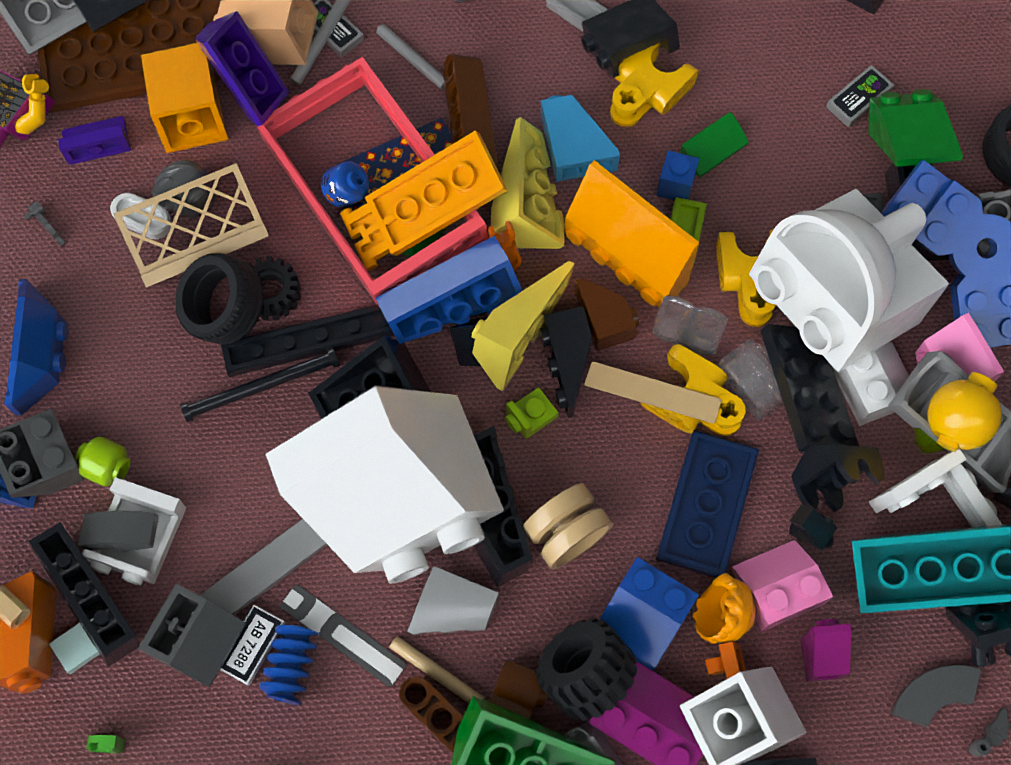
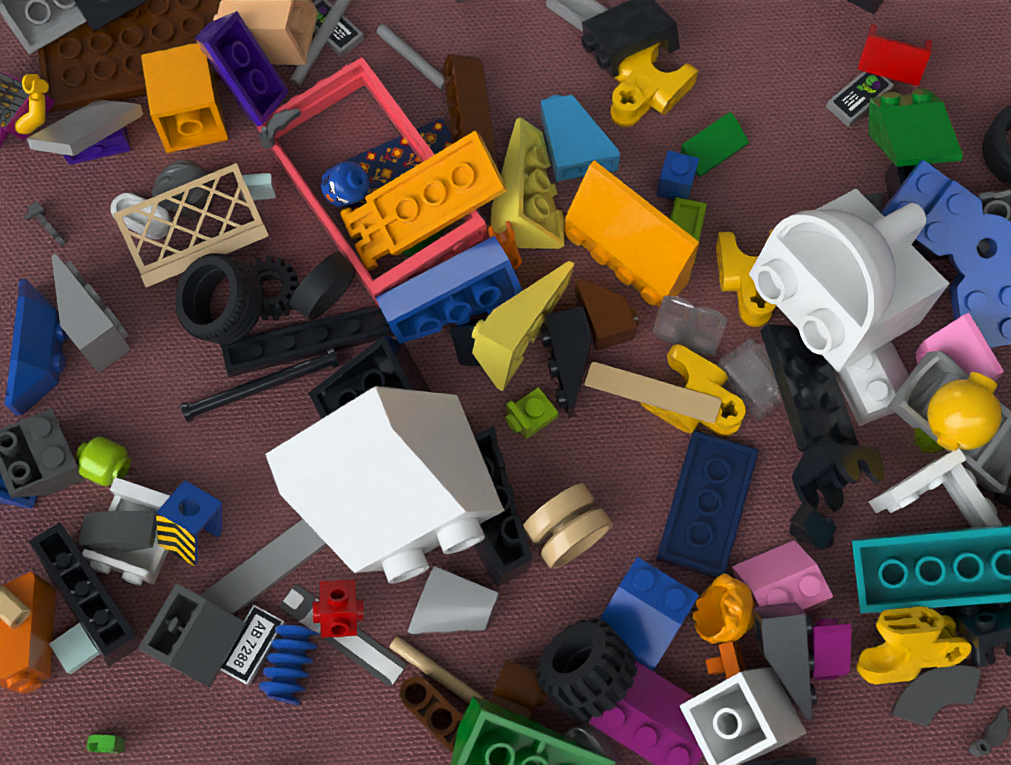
none -> light grey tile [27,100,143,156]
none -> light grey slope [51,253,131,373]
none -> blue piece [156,480,223,566]
none -> light aqua tile [238,173,276,201]
none -> dark grey piece [259,109,301,148]
none -> black tyre [290,252,356,320]
none -> red brick [313,580,364,638]
none -> black slope [753,602,817,720]
none -> yellow piece [856,607,971,685]
none -> red panel [857,24,933,86]

